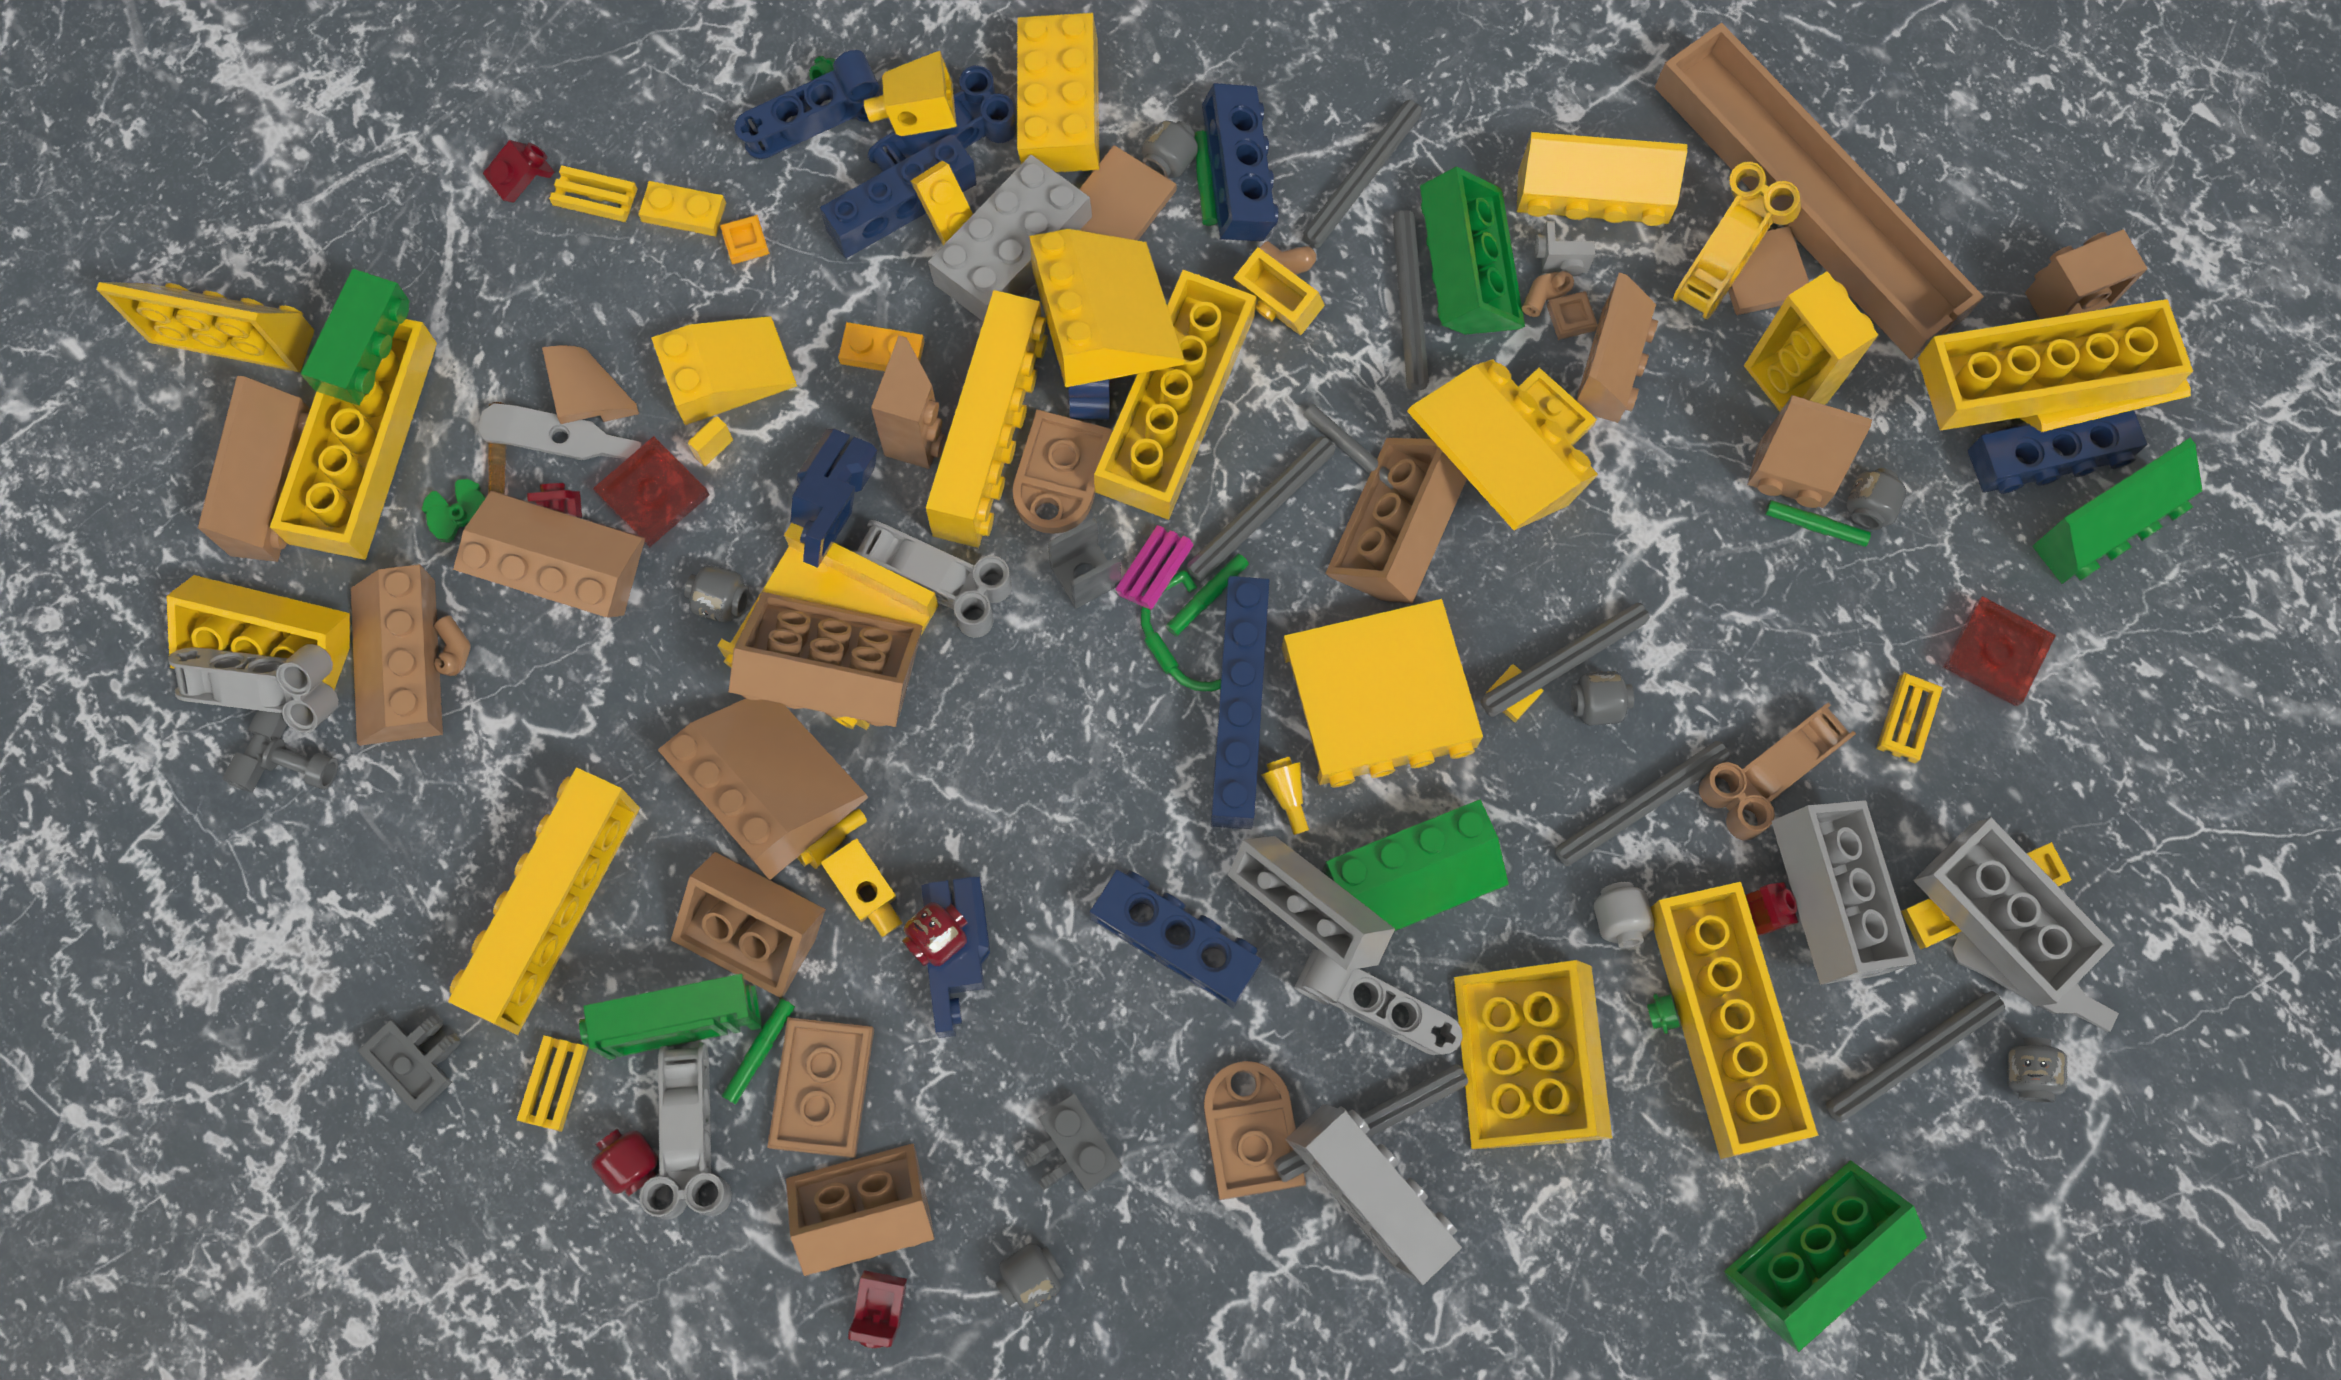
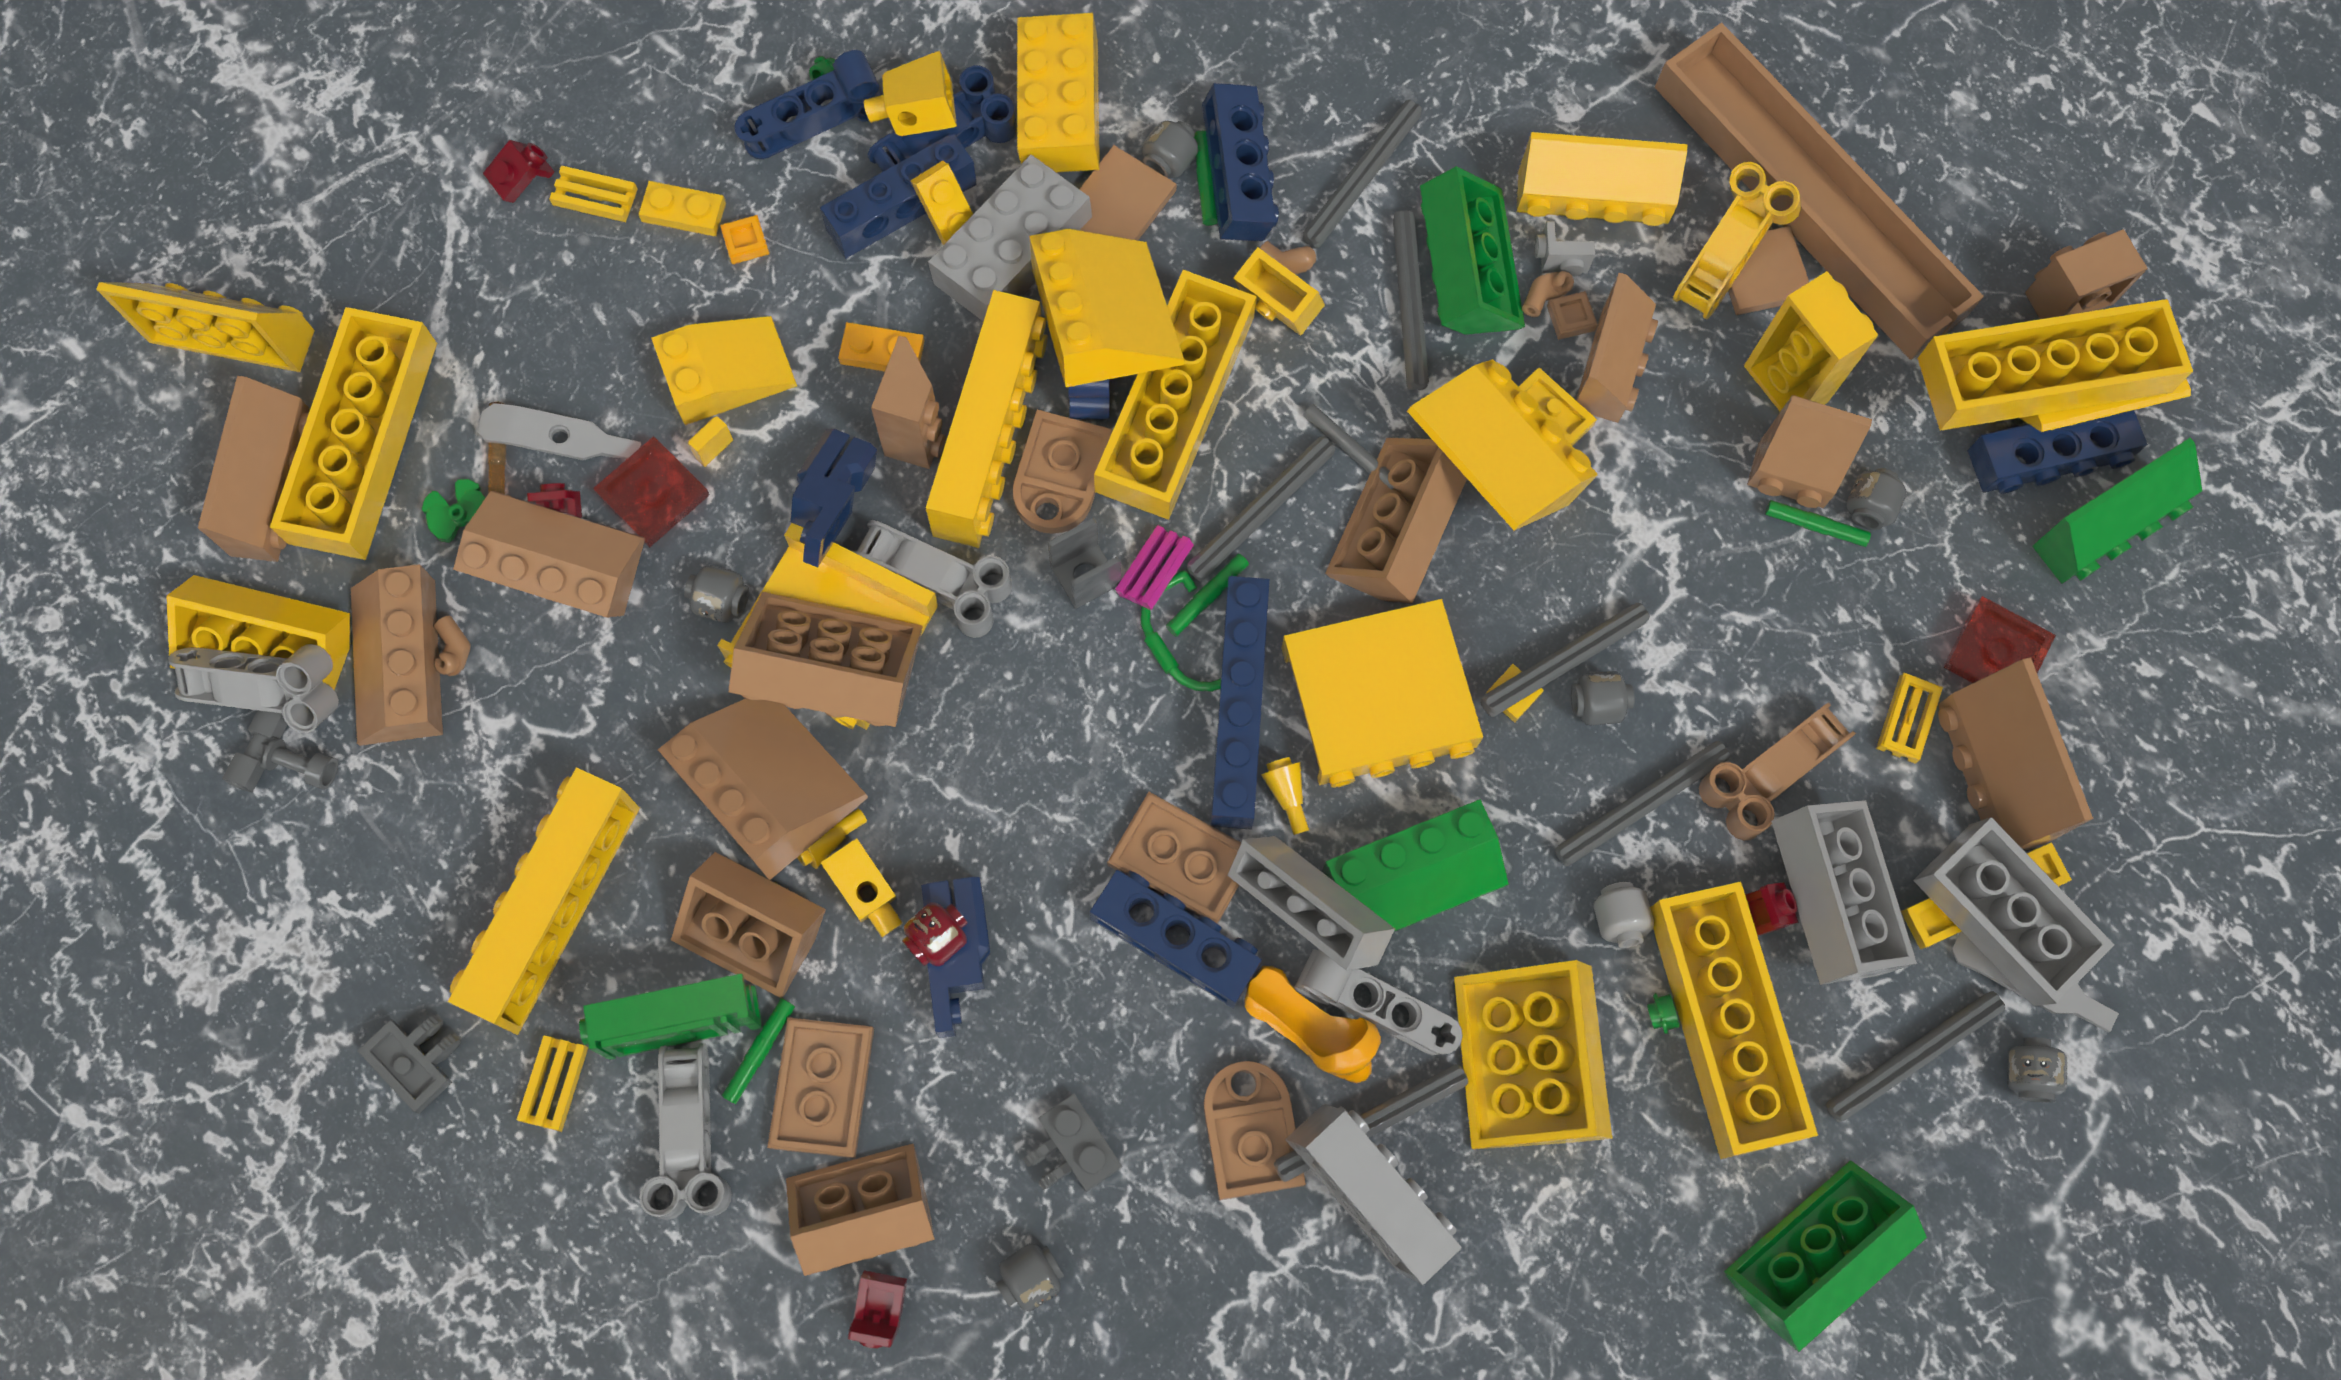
green brick [301,269,410,406] -> none
medium nougat slope [542,345,639,424] -> none
dark red head [591,1128,659,1197] -> none
none -> medium nougat tile [1107,792,1241,924]
none -> light orange hair [1244,966,1381,1083]
none -> medium nougat slope [1938,657,2093,851]

